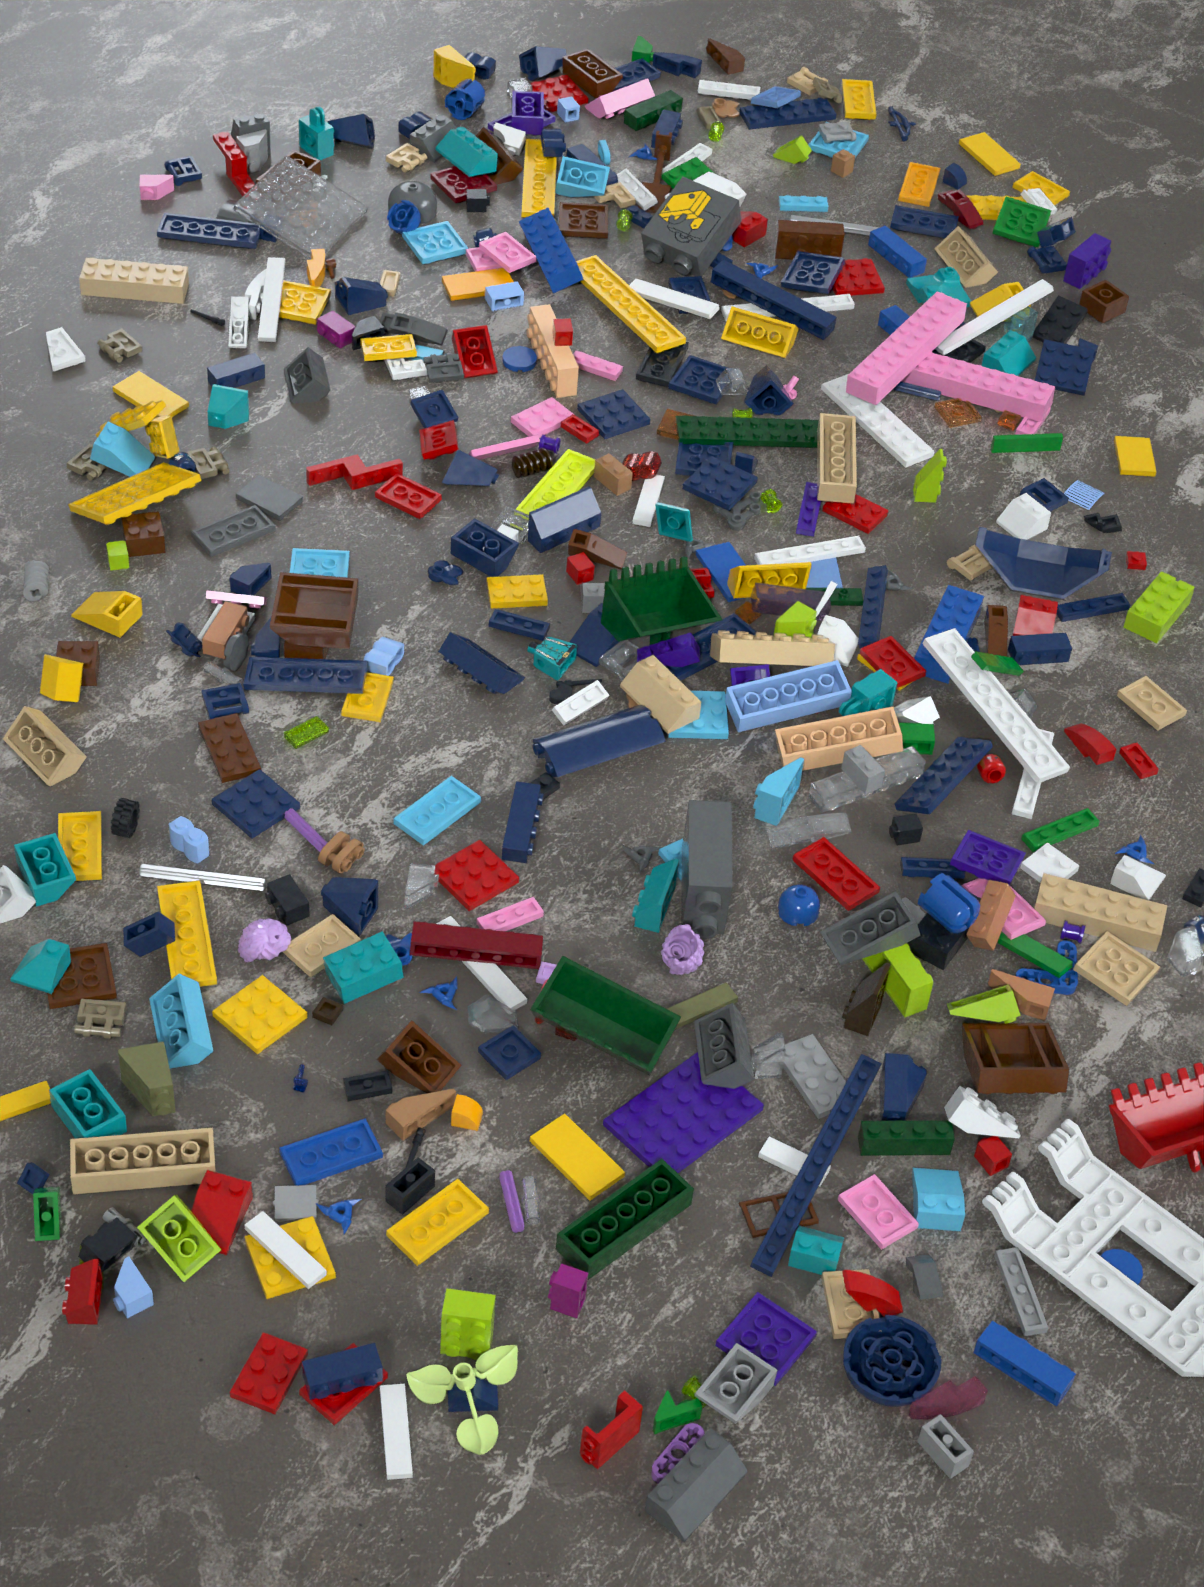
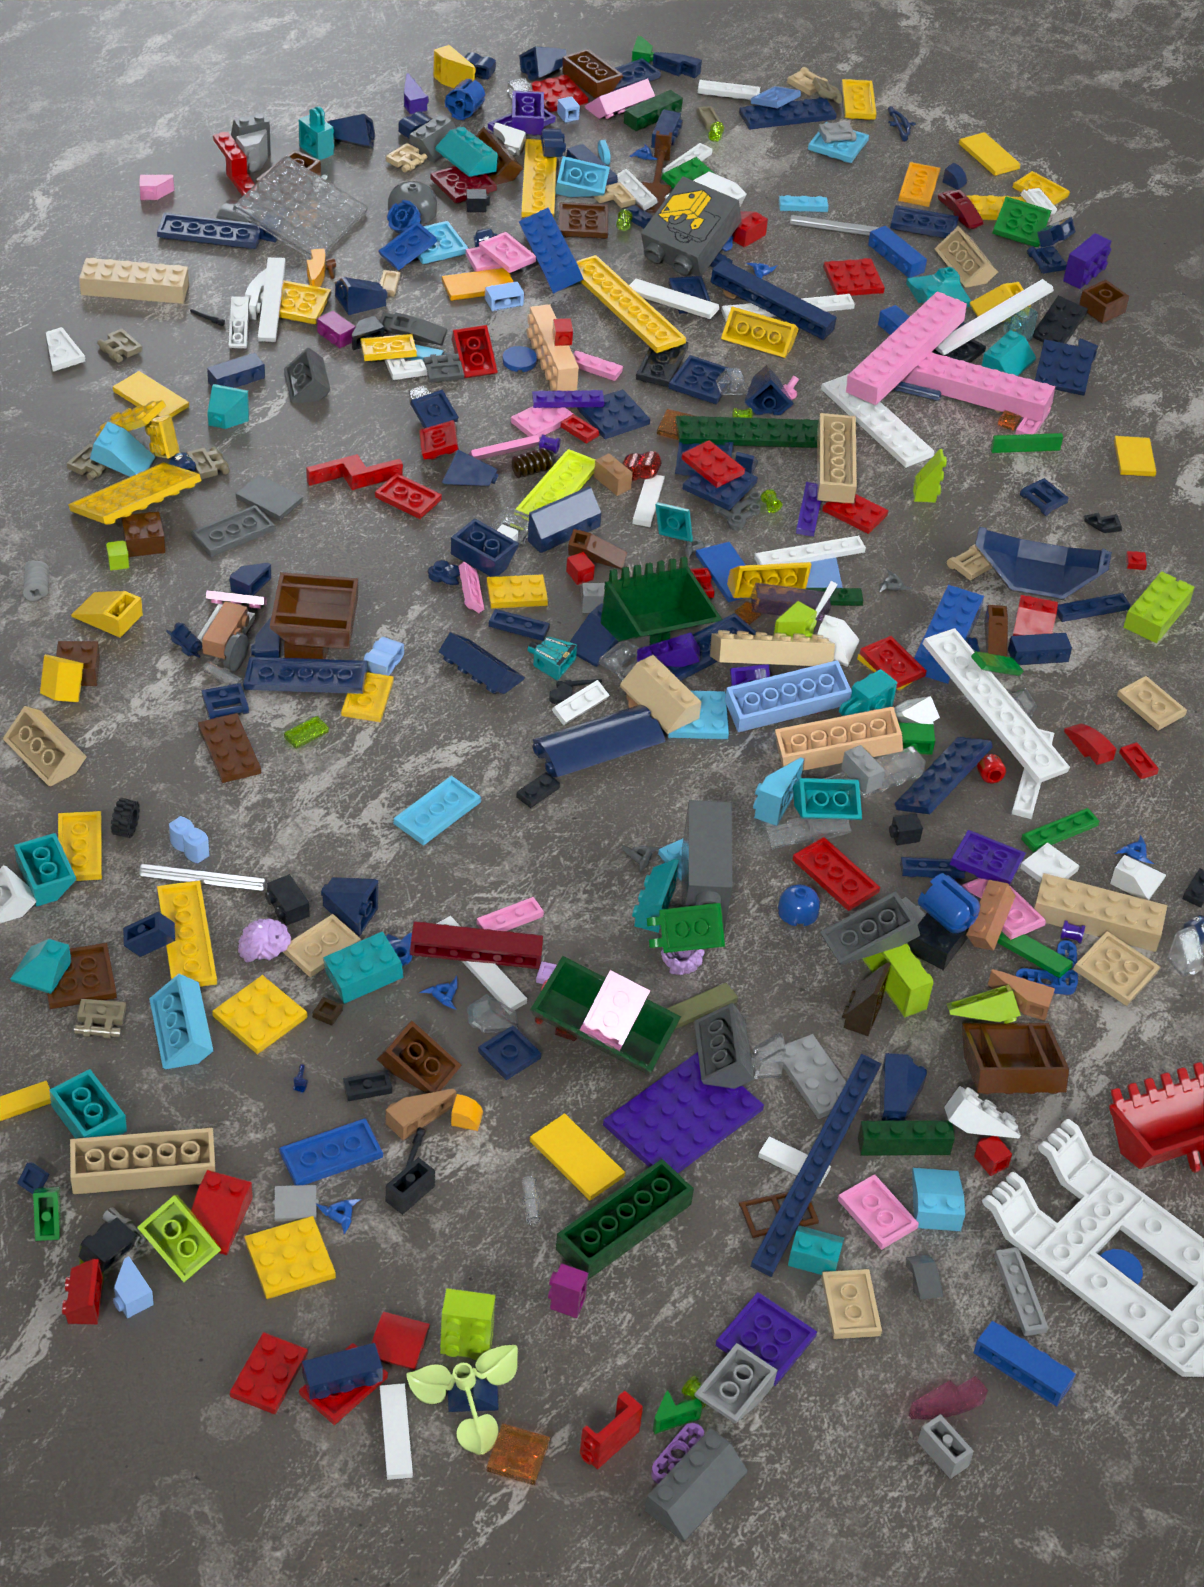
olive slope [118,1041,175,1116] -> none
dark blue plate [164,156,202,186] -> none
dark blue plate [212,769,300,839] -> none
white tile [245,1211,327,1289] -> none
medium lavender axle [284,808,328,852] -> none
medium azure plate [290,548,350,578] -> none
medium nougat brick [318,831,365,874] -> none
yellow plate [386,1179,489,1266] -> none
clear slope [404,863,439,909] -> none
red plate [430,840,519,911] -> none
medium lavender axle [500,1170,525,1233] -> none
dark blue brick [502,781,544,863] -> none
reddish brown slope [706,38,745,75] -> none
medium nougat plate [712,98,740,118] -> none
lime slope [773,135,812,164] -> none
reddish brown brick [774,220,845,260] -> none
dark blue plate [781,251,845,294] -> none
medium nougat brick [831,149,855,178] -> none
red slope [842,1269,903,1317] -> none
dark blue brick [843,1315,941,1407] -> none
dark blue plate [858,565,888,649] -> none
clear orange tile [934,398,982,428] -> none
white slope [996,493,1051,540] -> none
light blue sticker [1064,480,1105,510] -> none
none -> red slope [371,1312,430,1370]
none -> blue plate [378,222,437,271]
none -> slope [404,73,429,114]
none -> bright pink plate [459,562,484,613]
none -> clear orange plate [487,1423,550,1486]
none -> dark purple plate [532,390,604,408]
none -> plate [580,970,650,1051]
none -> green tile [646,903,725,953]
none -> red plate [681,440,745,488]
none -> teal slope [793,778,862,820]

